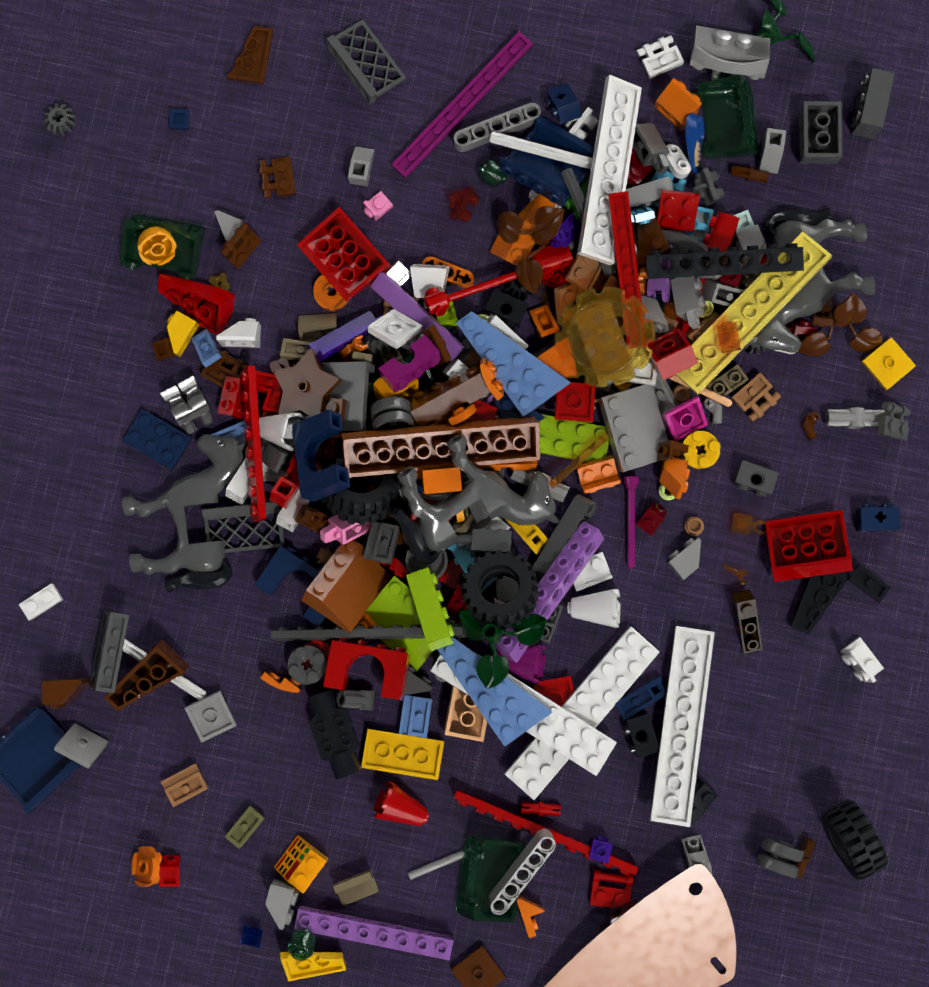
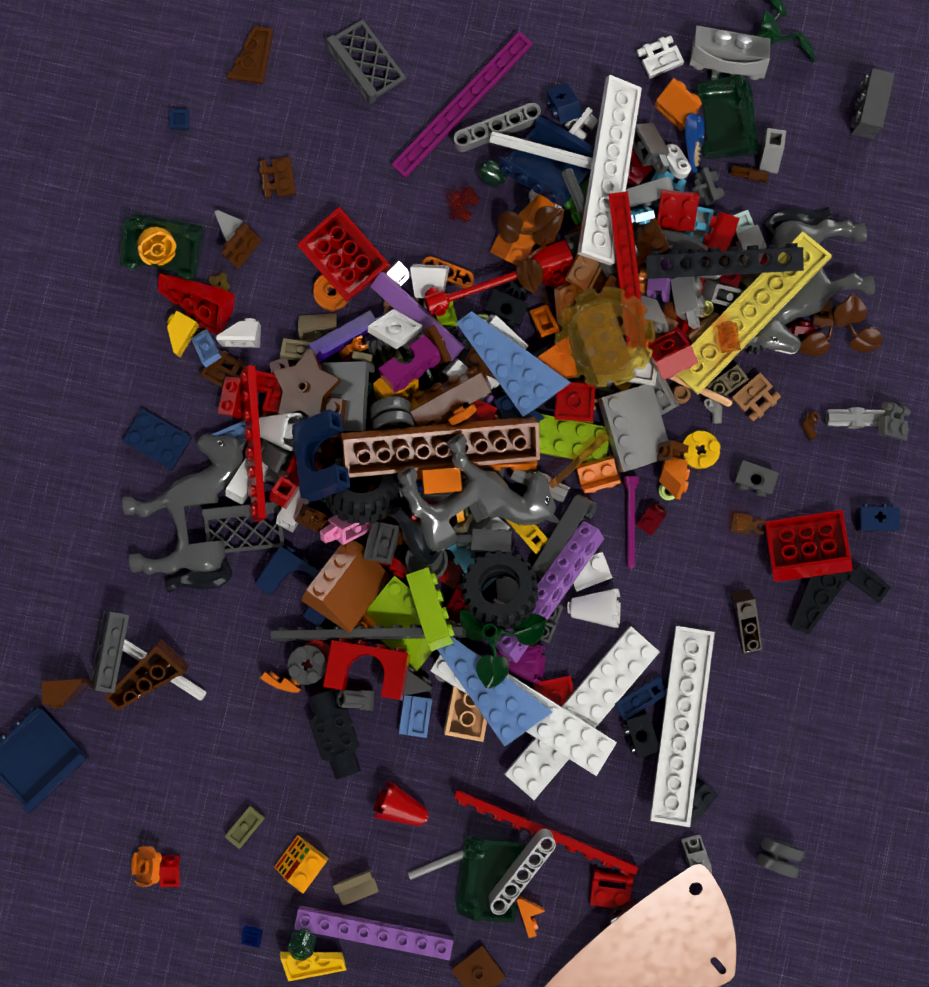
white plate [19,583,63,621] -> none
dark grey gear [43,103,76,136] -> none
light grey plate [54,723,109,769] -> none
reddish brown plate [152,338,175,362] -> none
flat silver hips [160,376,214,435] -> none
medium nougat plate [161,763,209,807] -> none
light grey plate [185,690,237,743] -> none
light grey slope [265,879,300,930] -> none
medium nougat plate [316,546,333,565] -> none
light grey slope [348,147,374,187] -> none
yellow plate [361,729,444,780] -> none
bright pink bracket [363,191,393,221] -> none
orange slope [480,357,504,401] -> none
red pin [521,801,561,817] -> none
dark purple hinge [551,213,582,249] -> none
dark purple bracket [589,835,613,863] -> none
dark pink slope [661,396,708,442] -> none
light grey slope [667,538,701,581] -> none
medium nougat plate [684,517,704,536] -> none
clear orange hand [723,564,750,584] -> none
reddish brown axle [795,838,816,878] -> none
dark grey brick [799,101,842,164] -> none
black tyre [821,799,888,880] -> none
white bracket [840,637,884,683] -> none
yellow plate [861,337,916,391] -> none

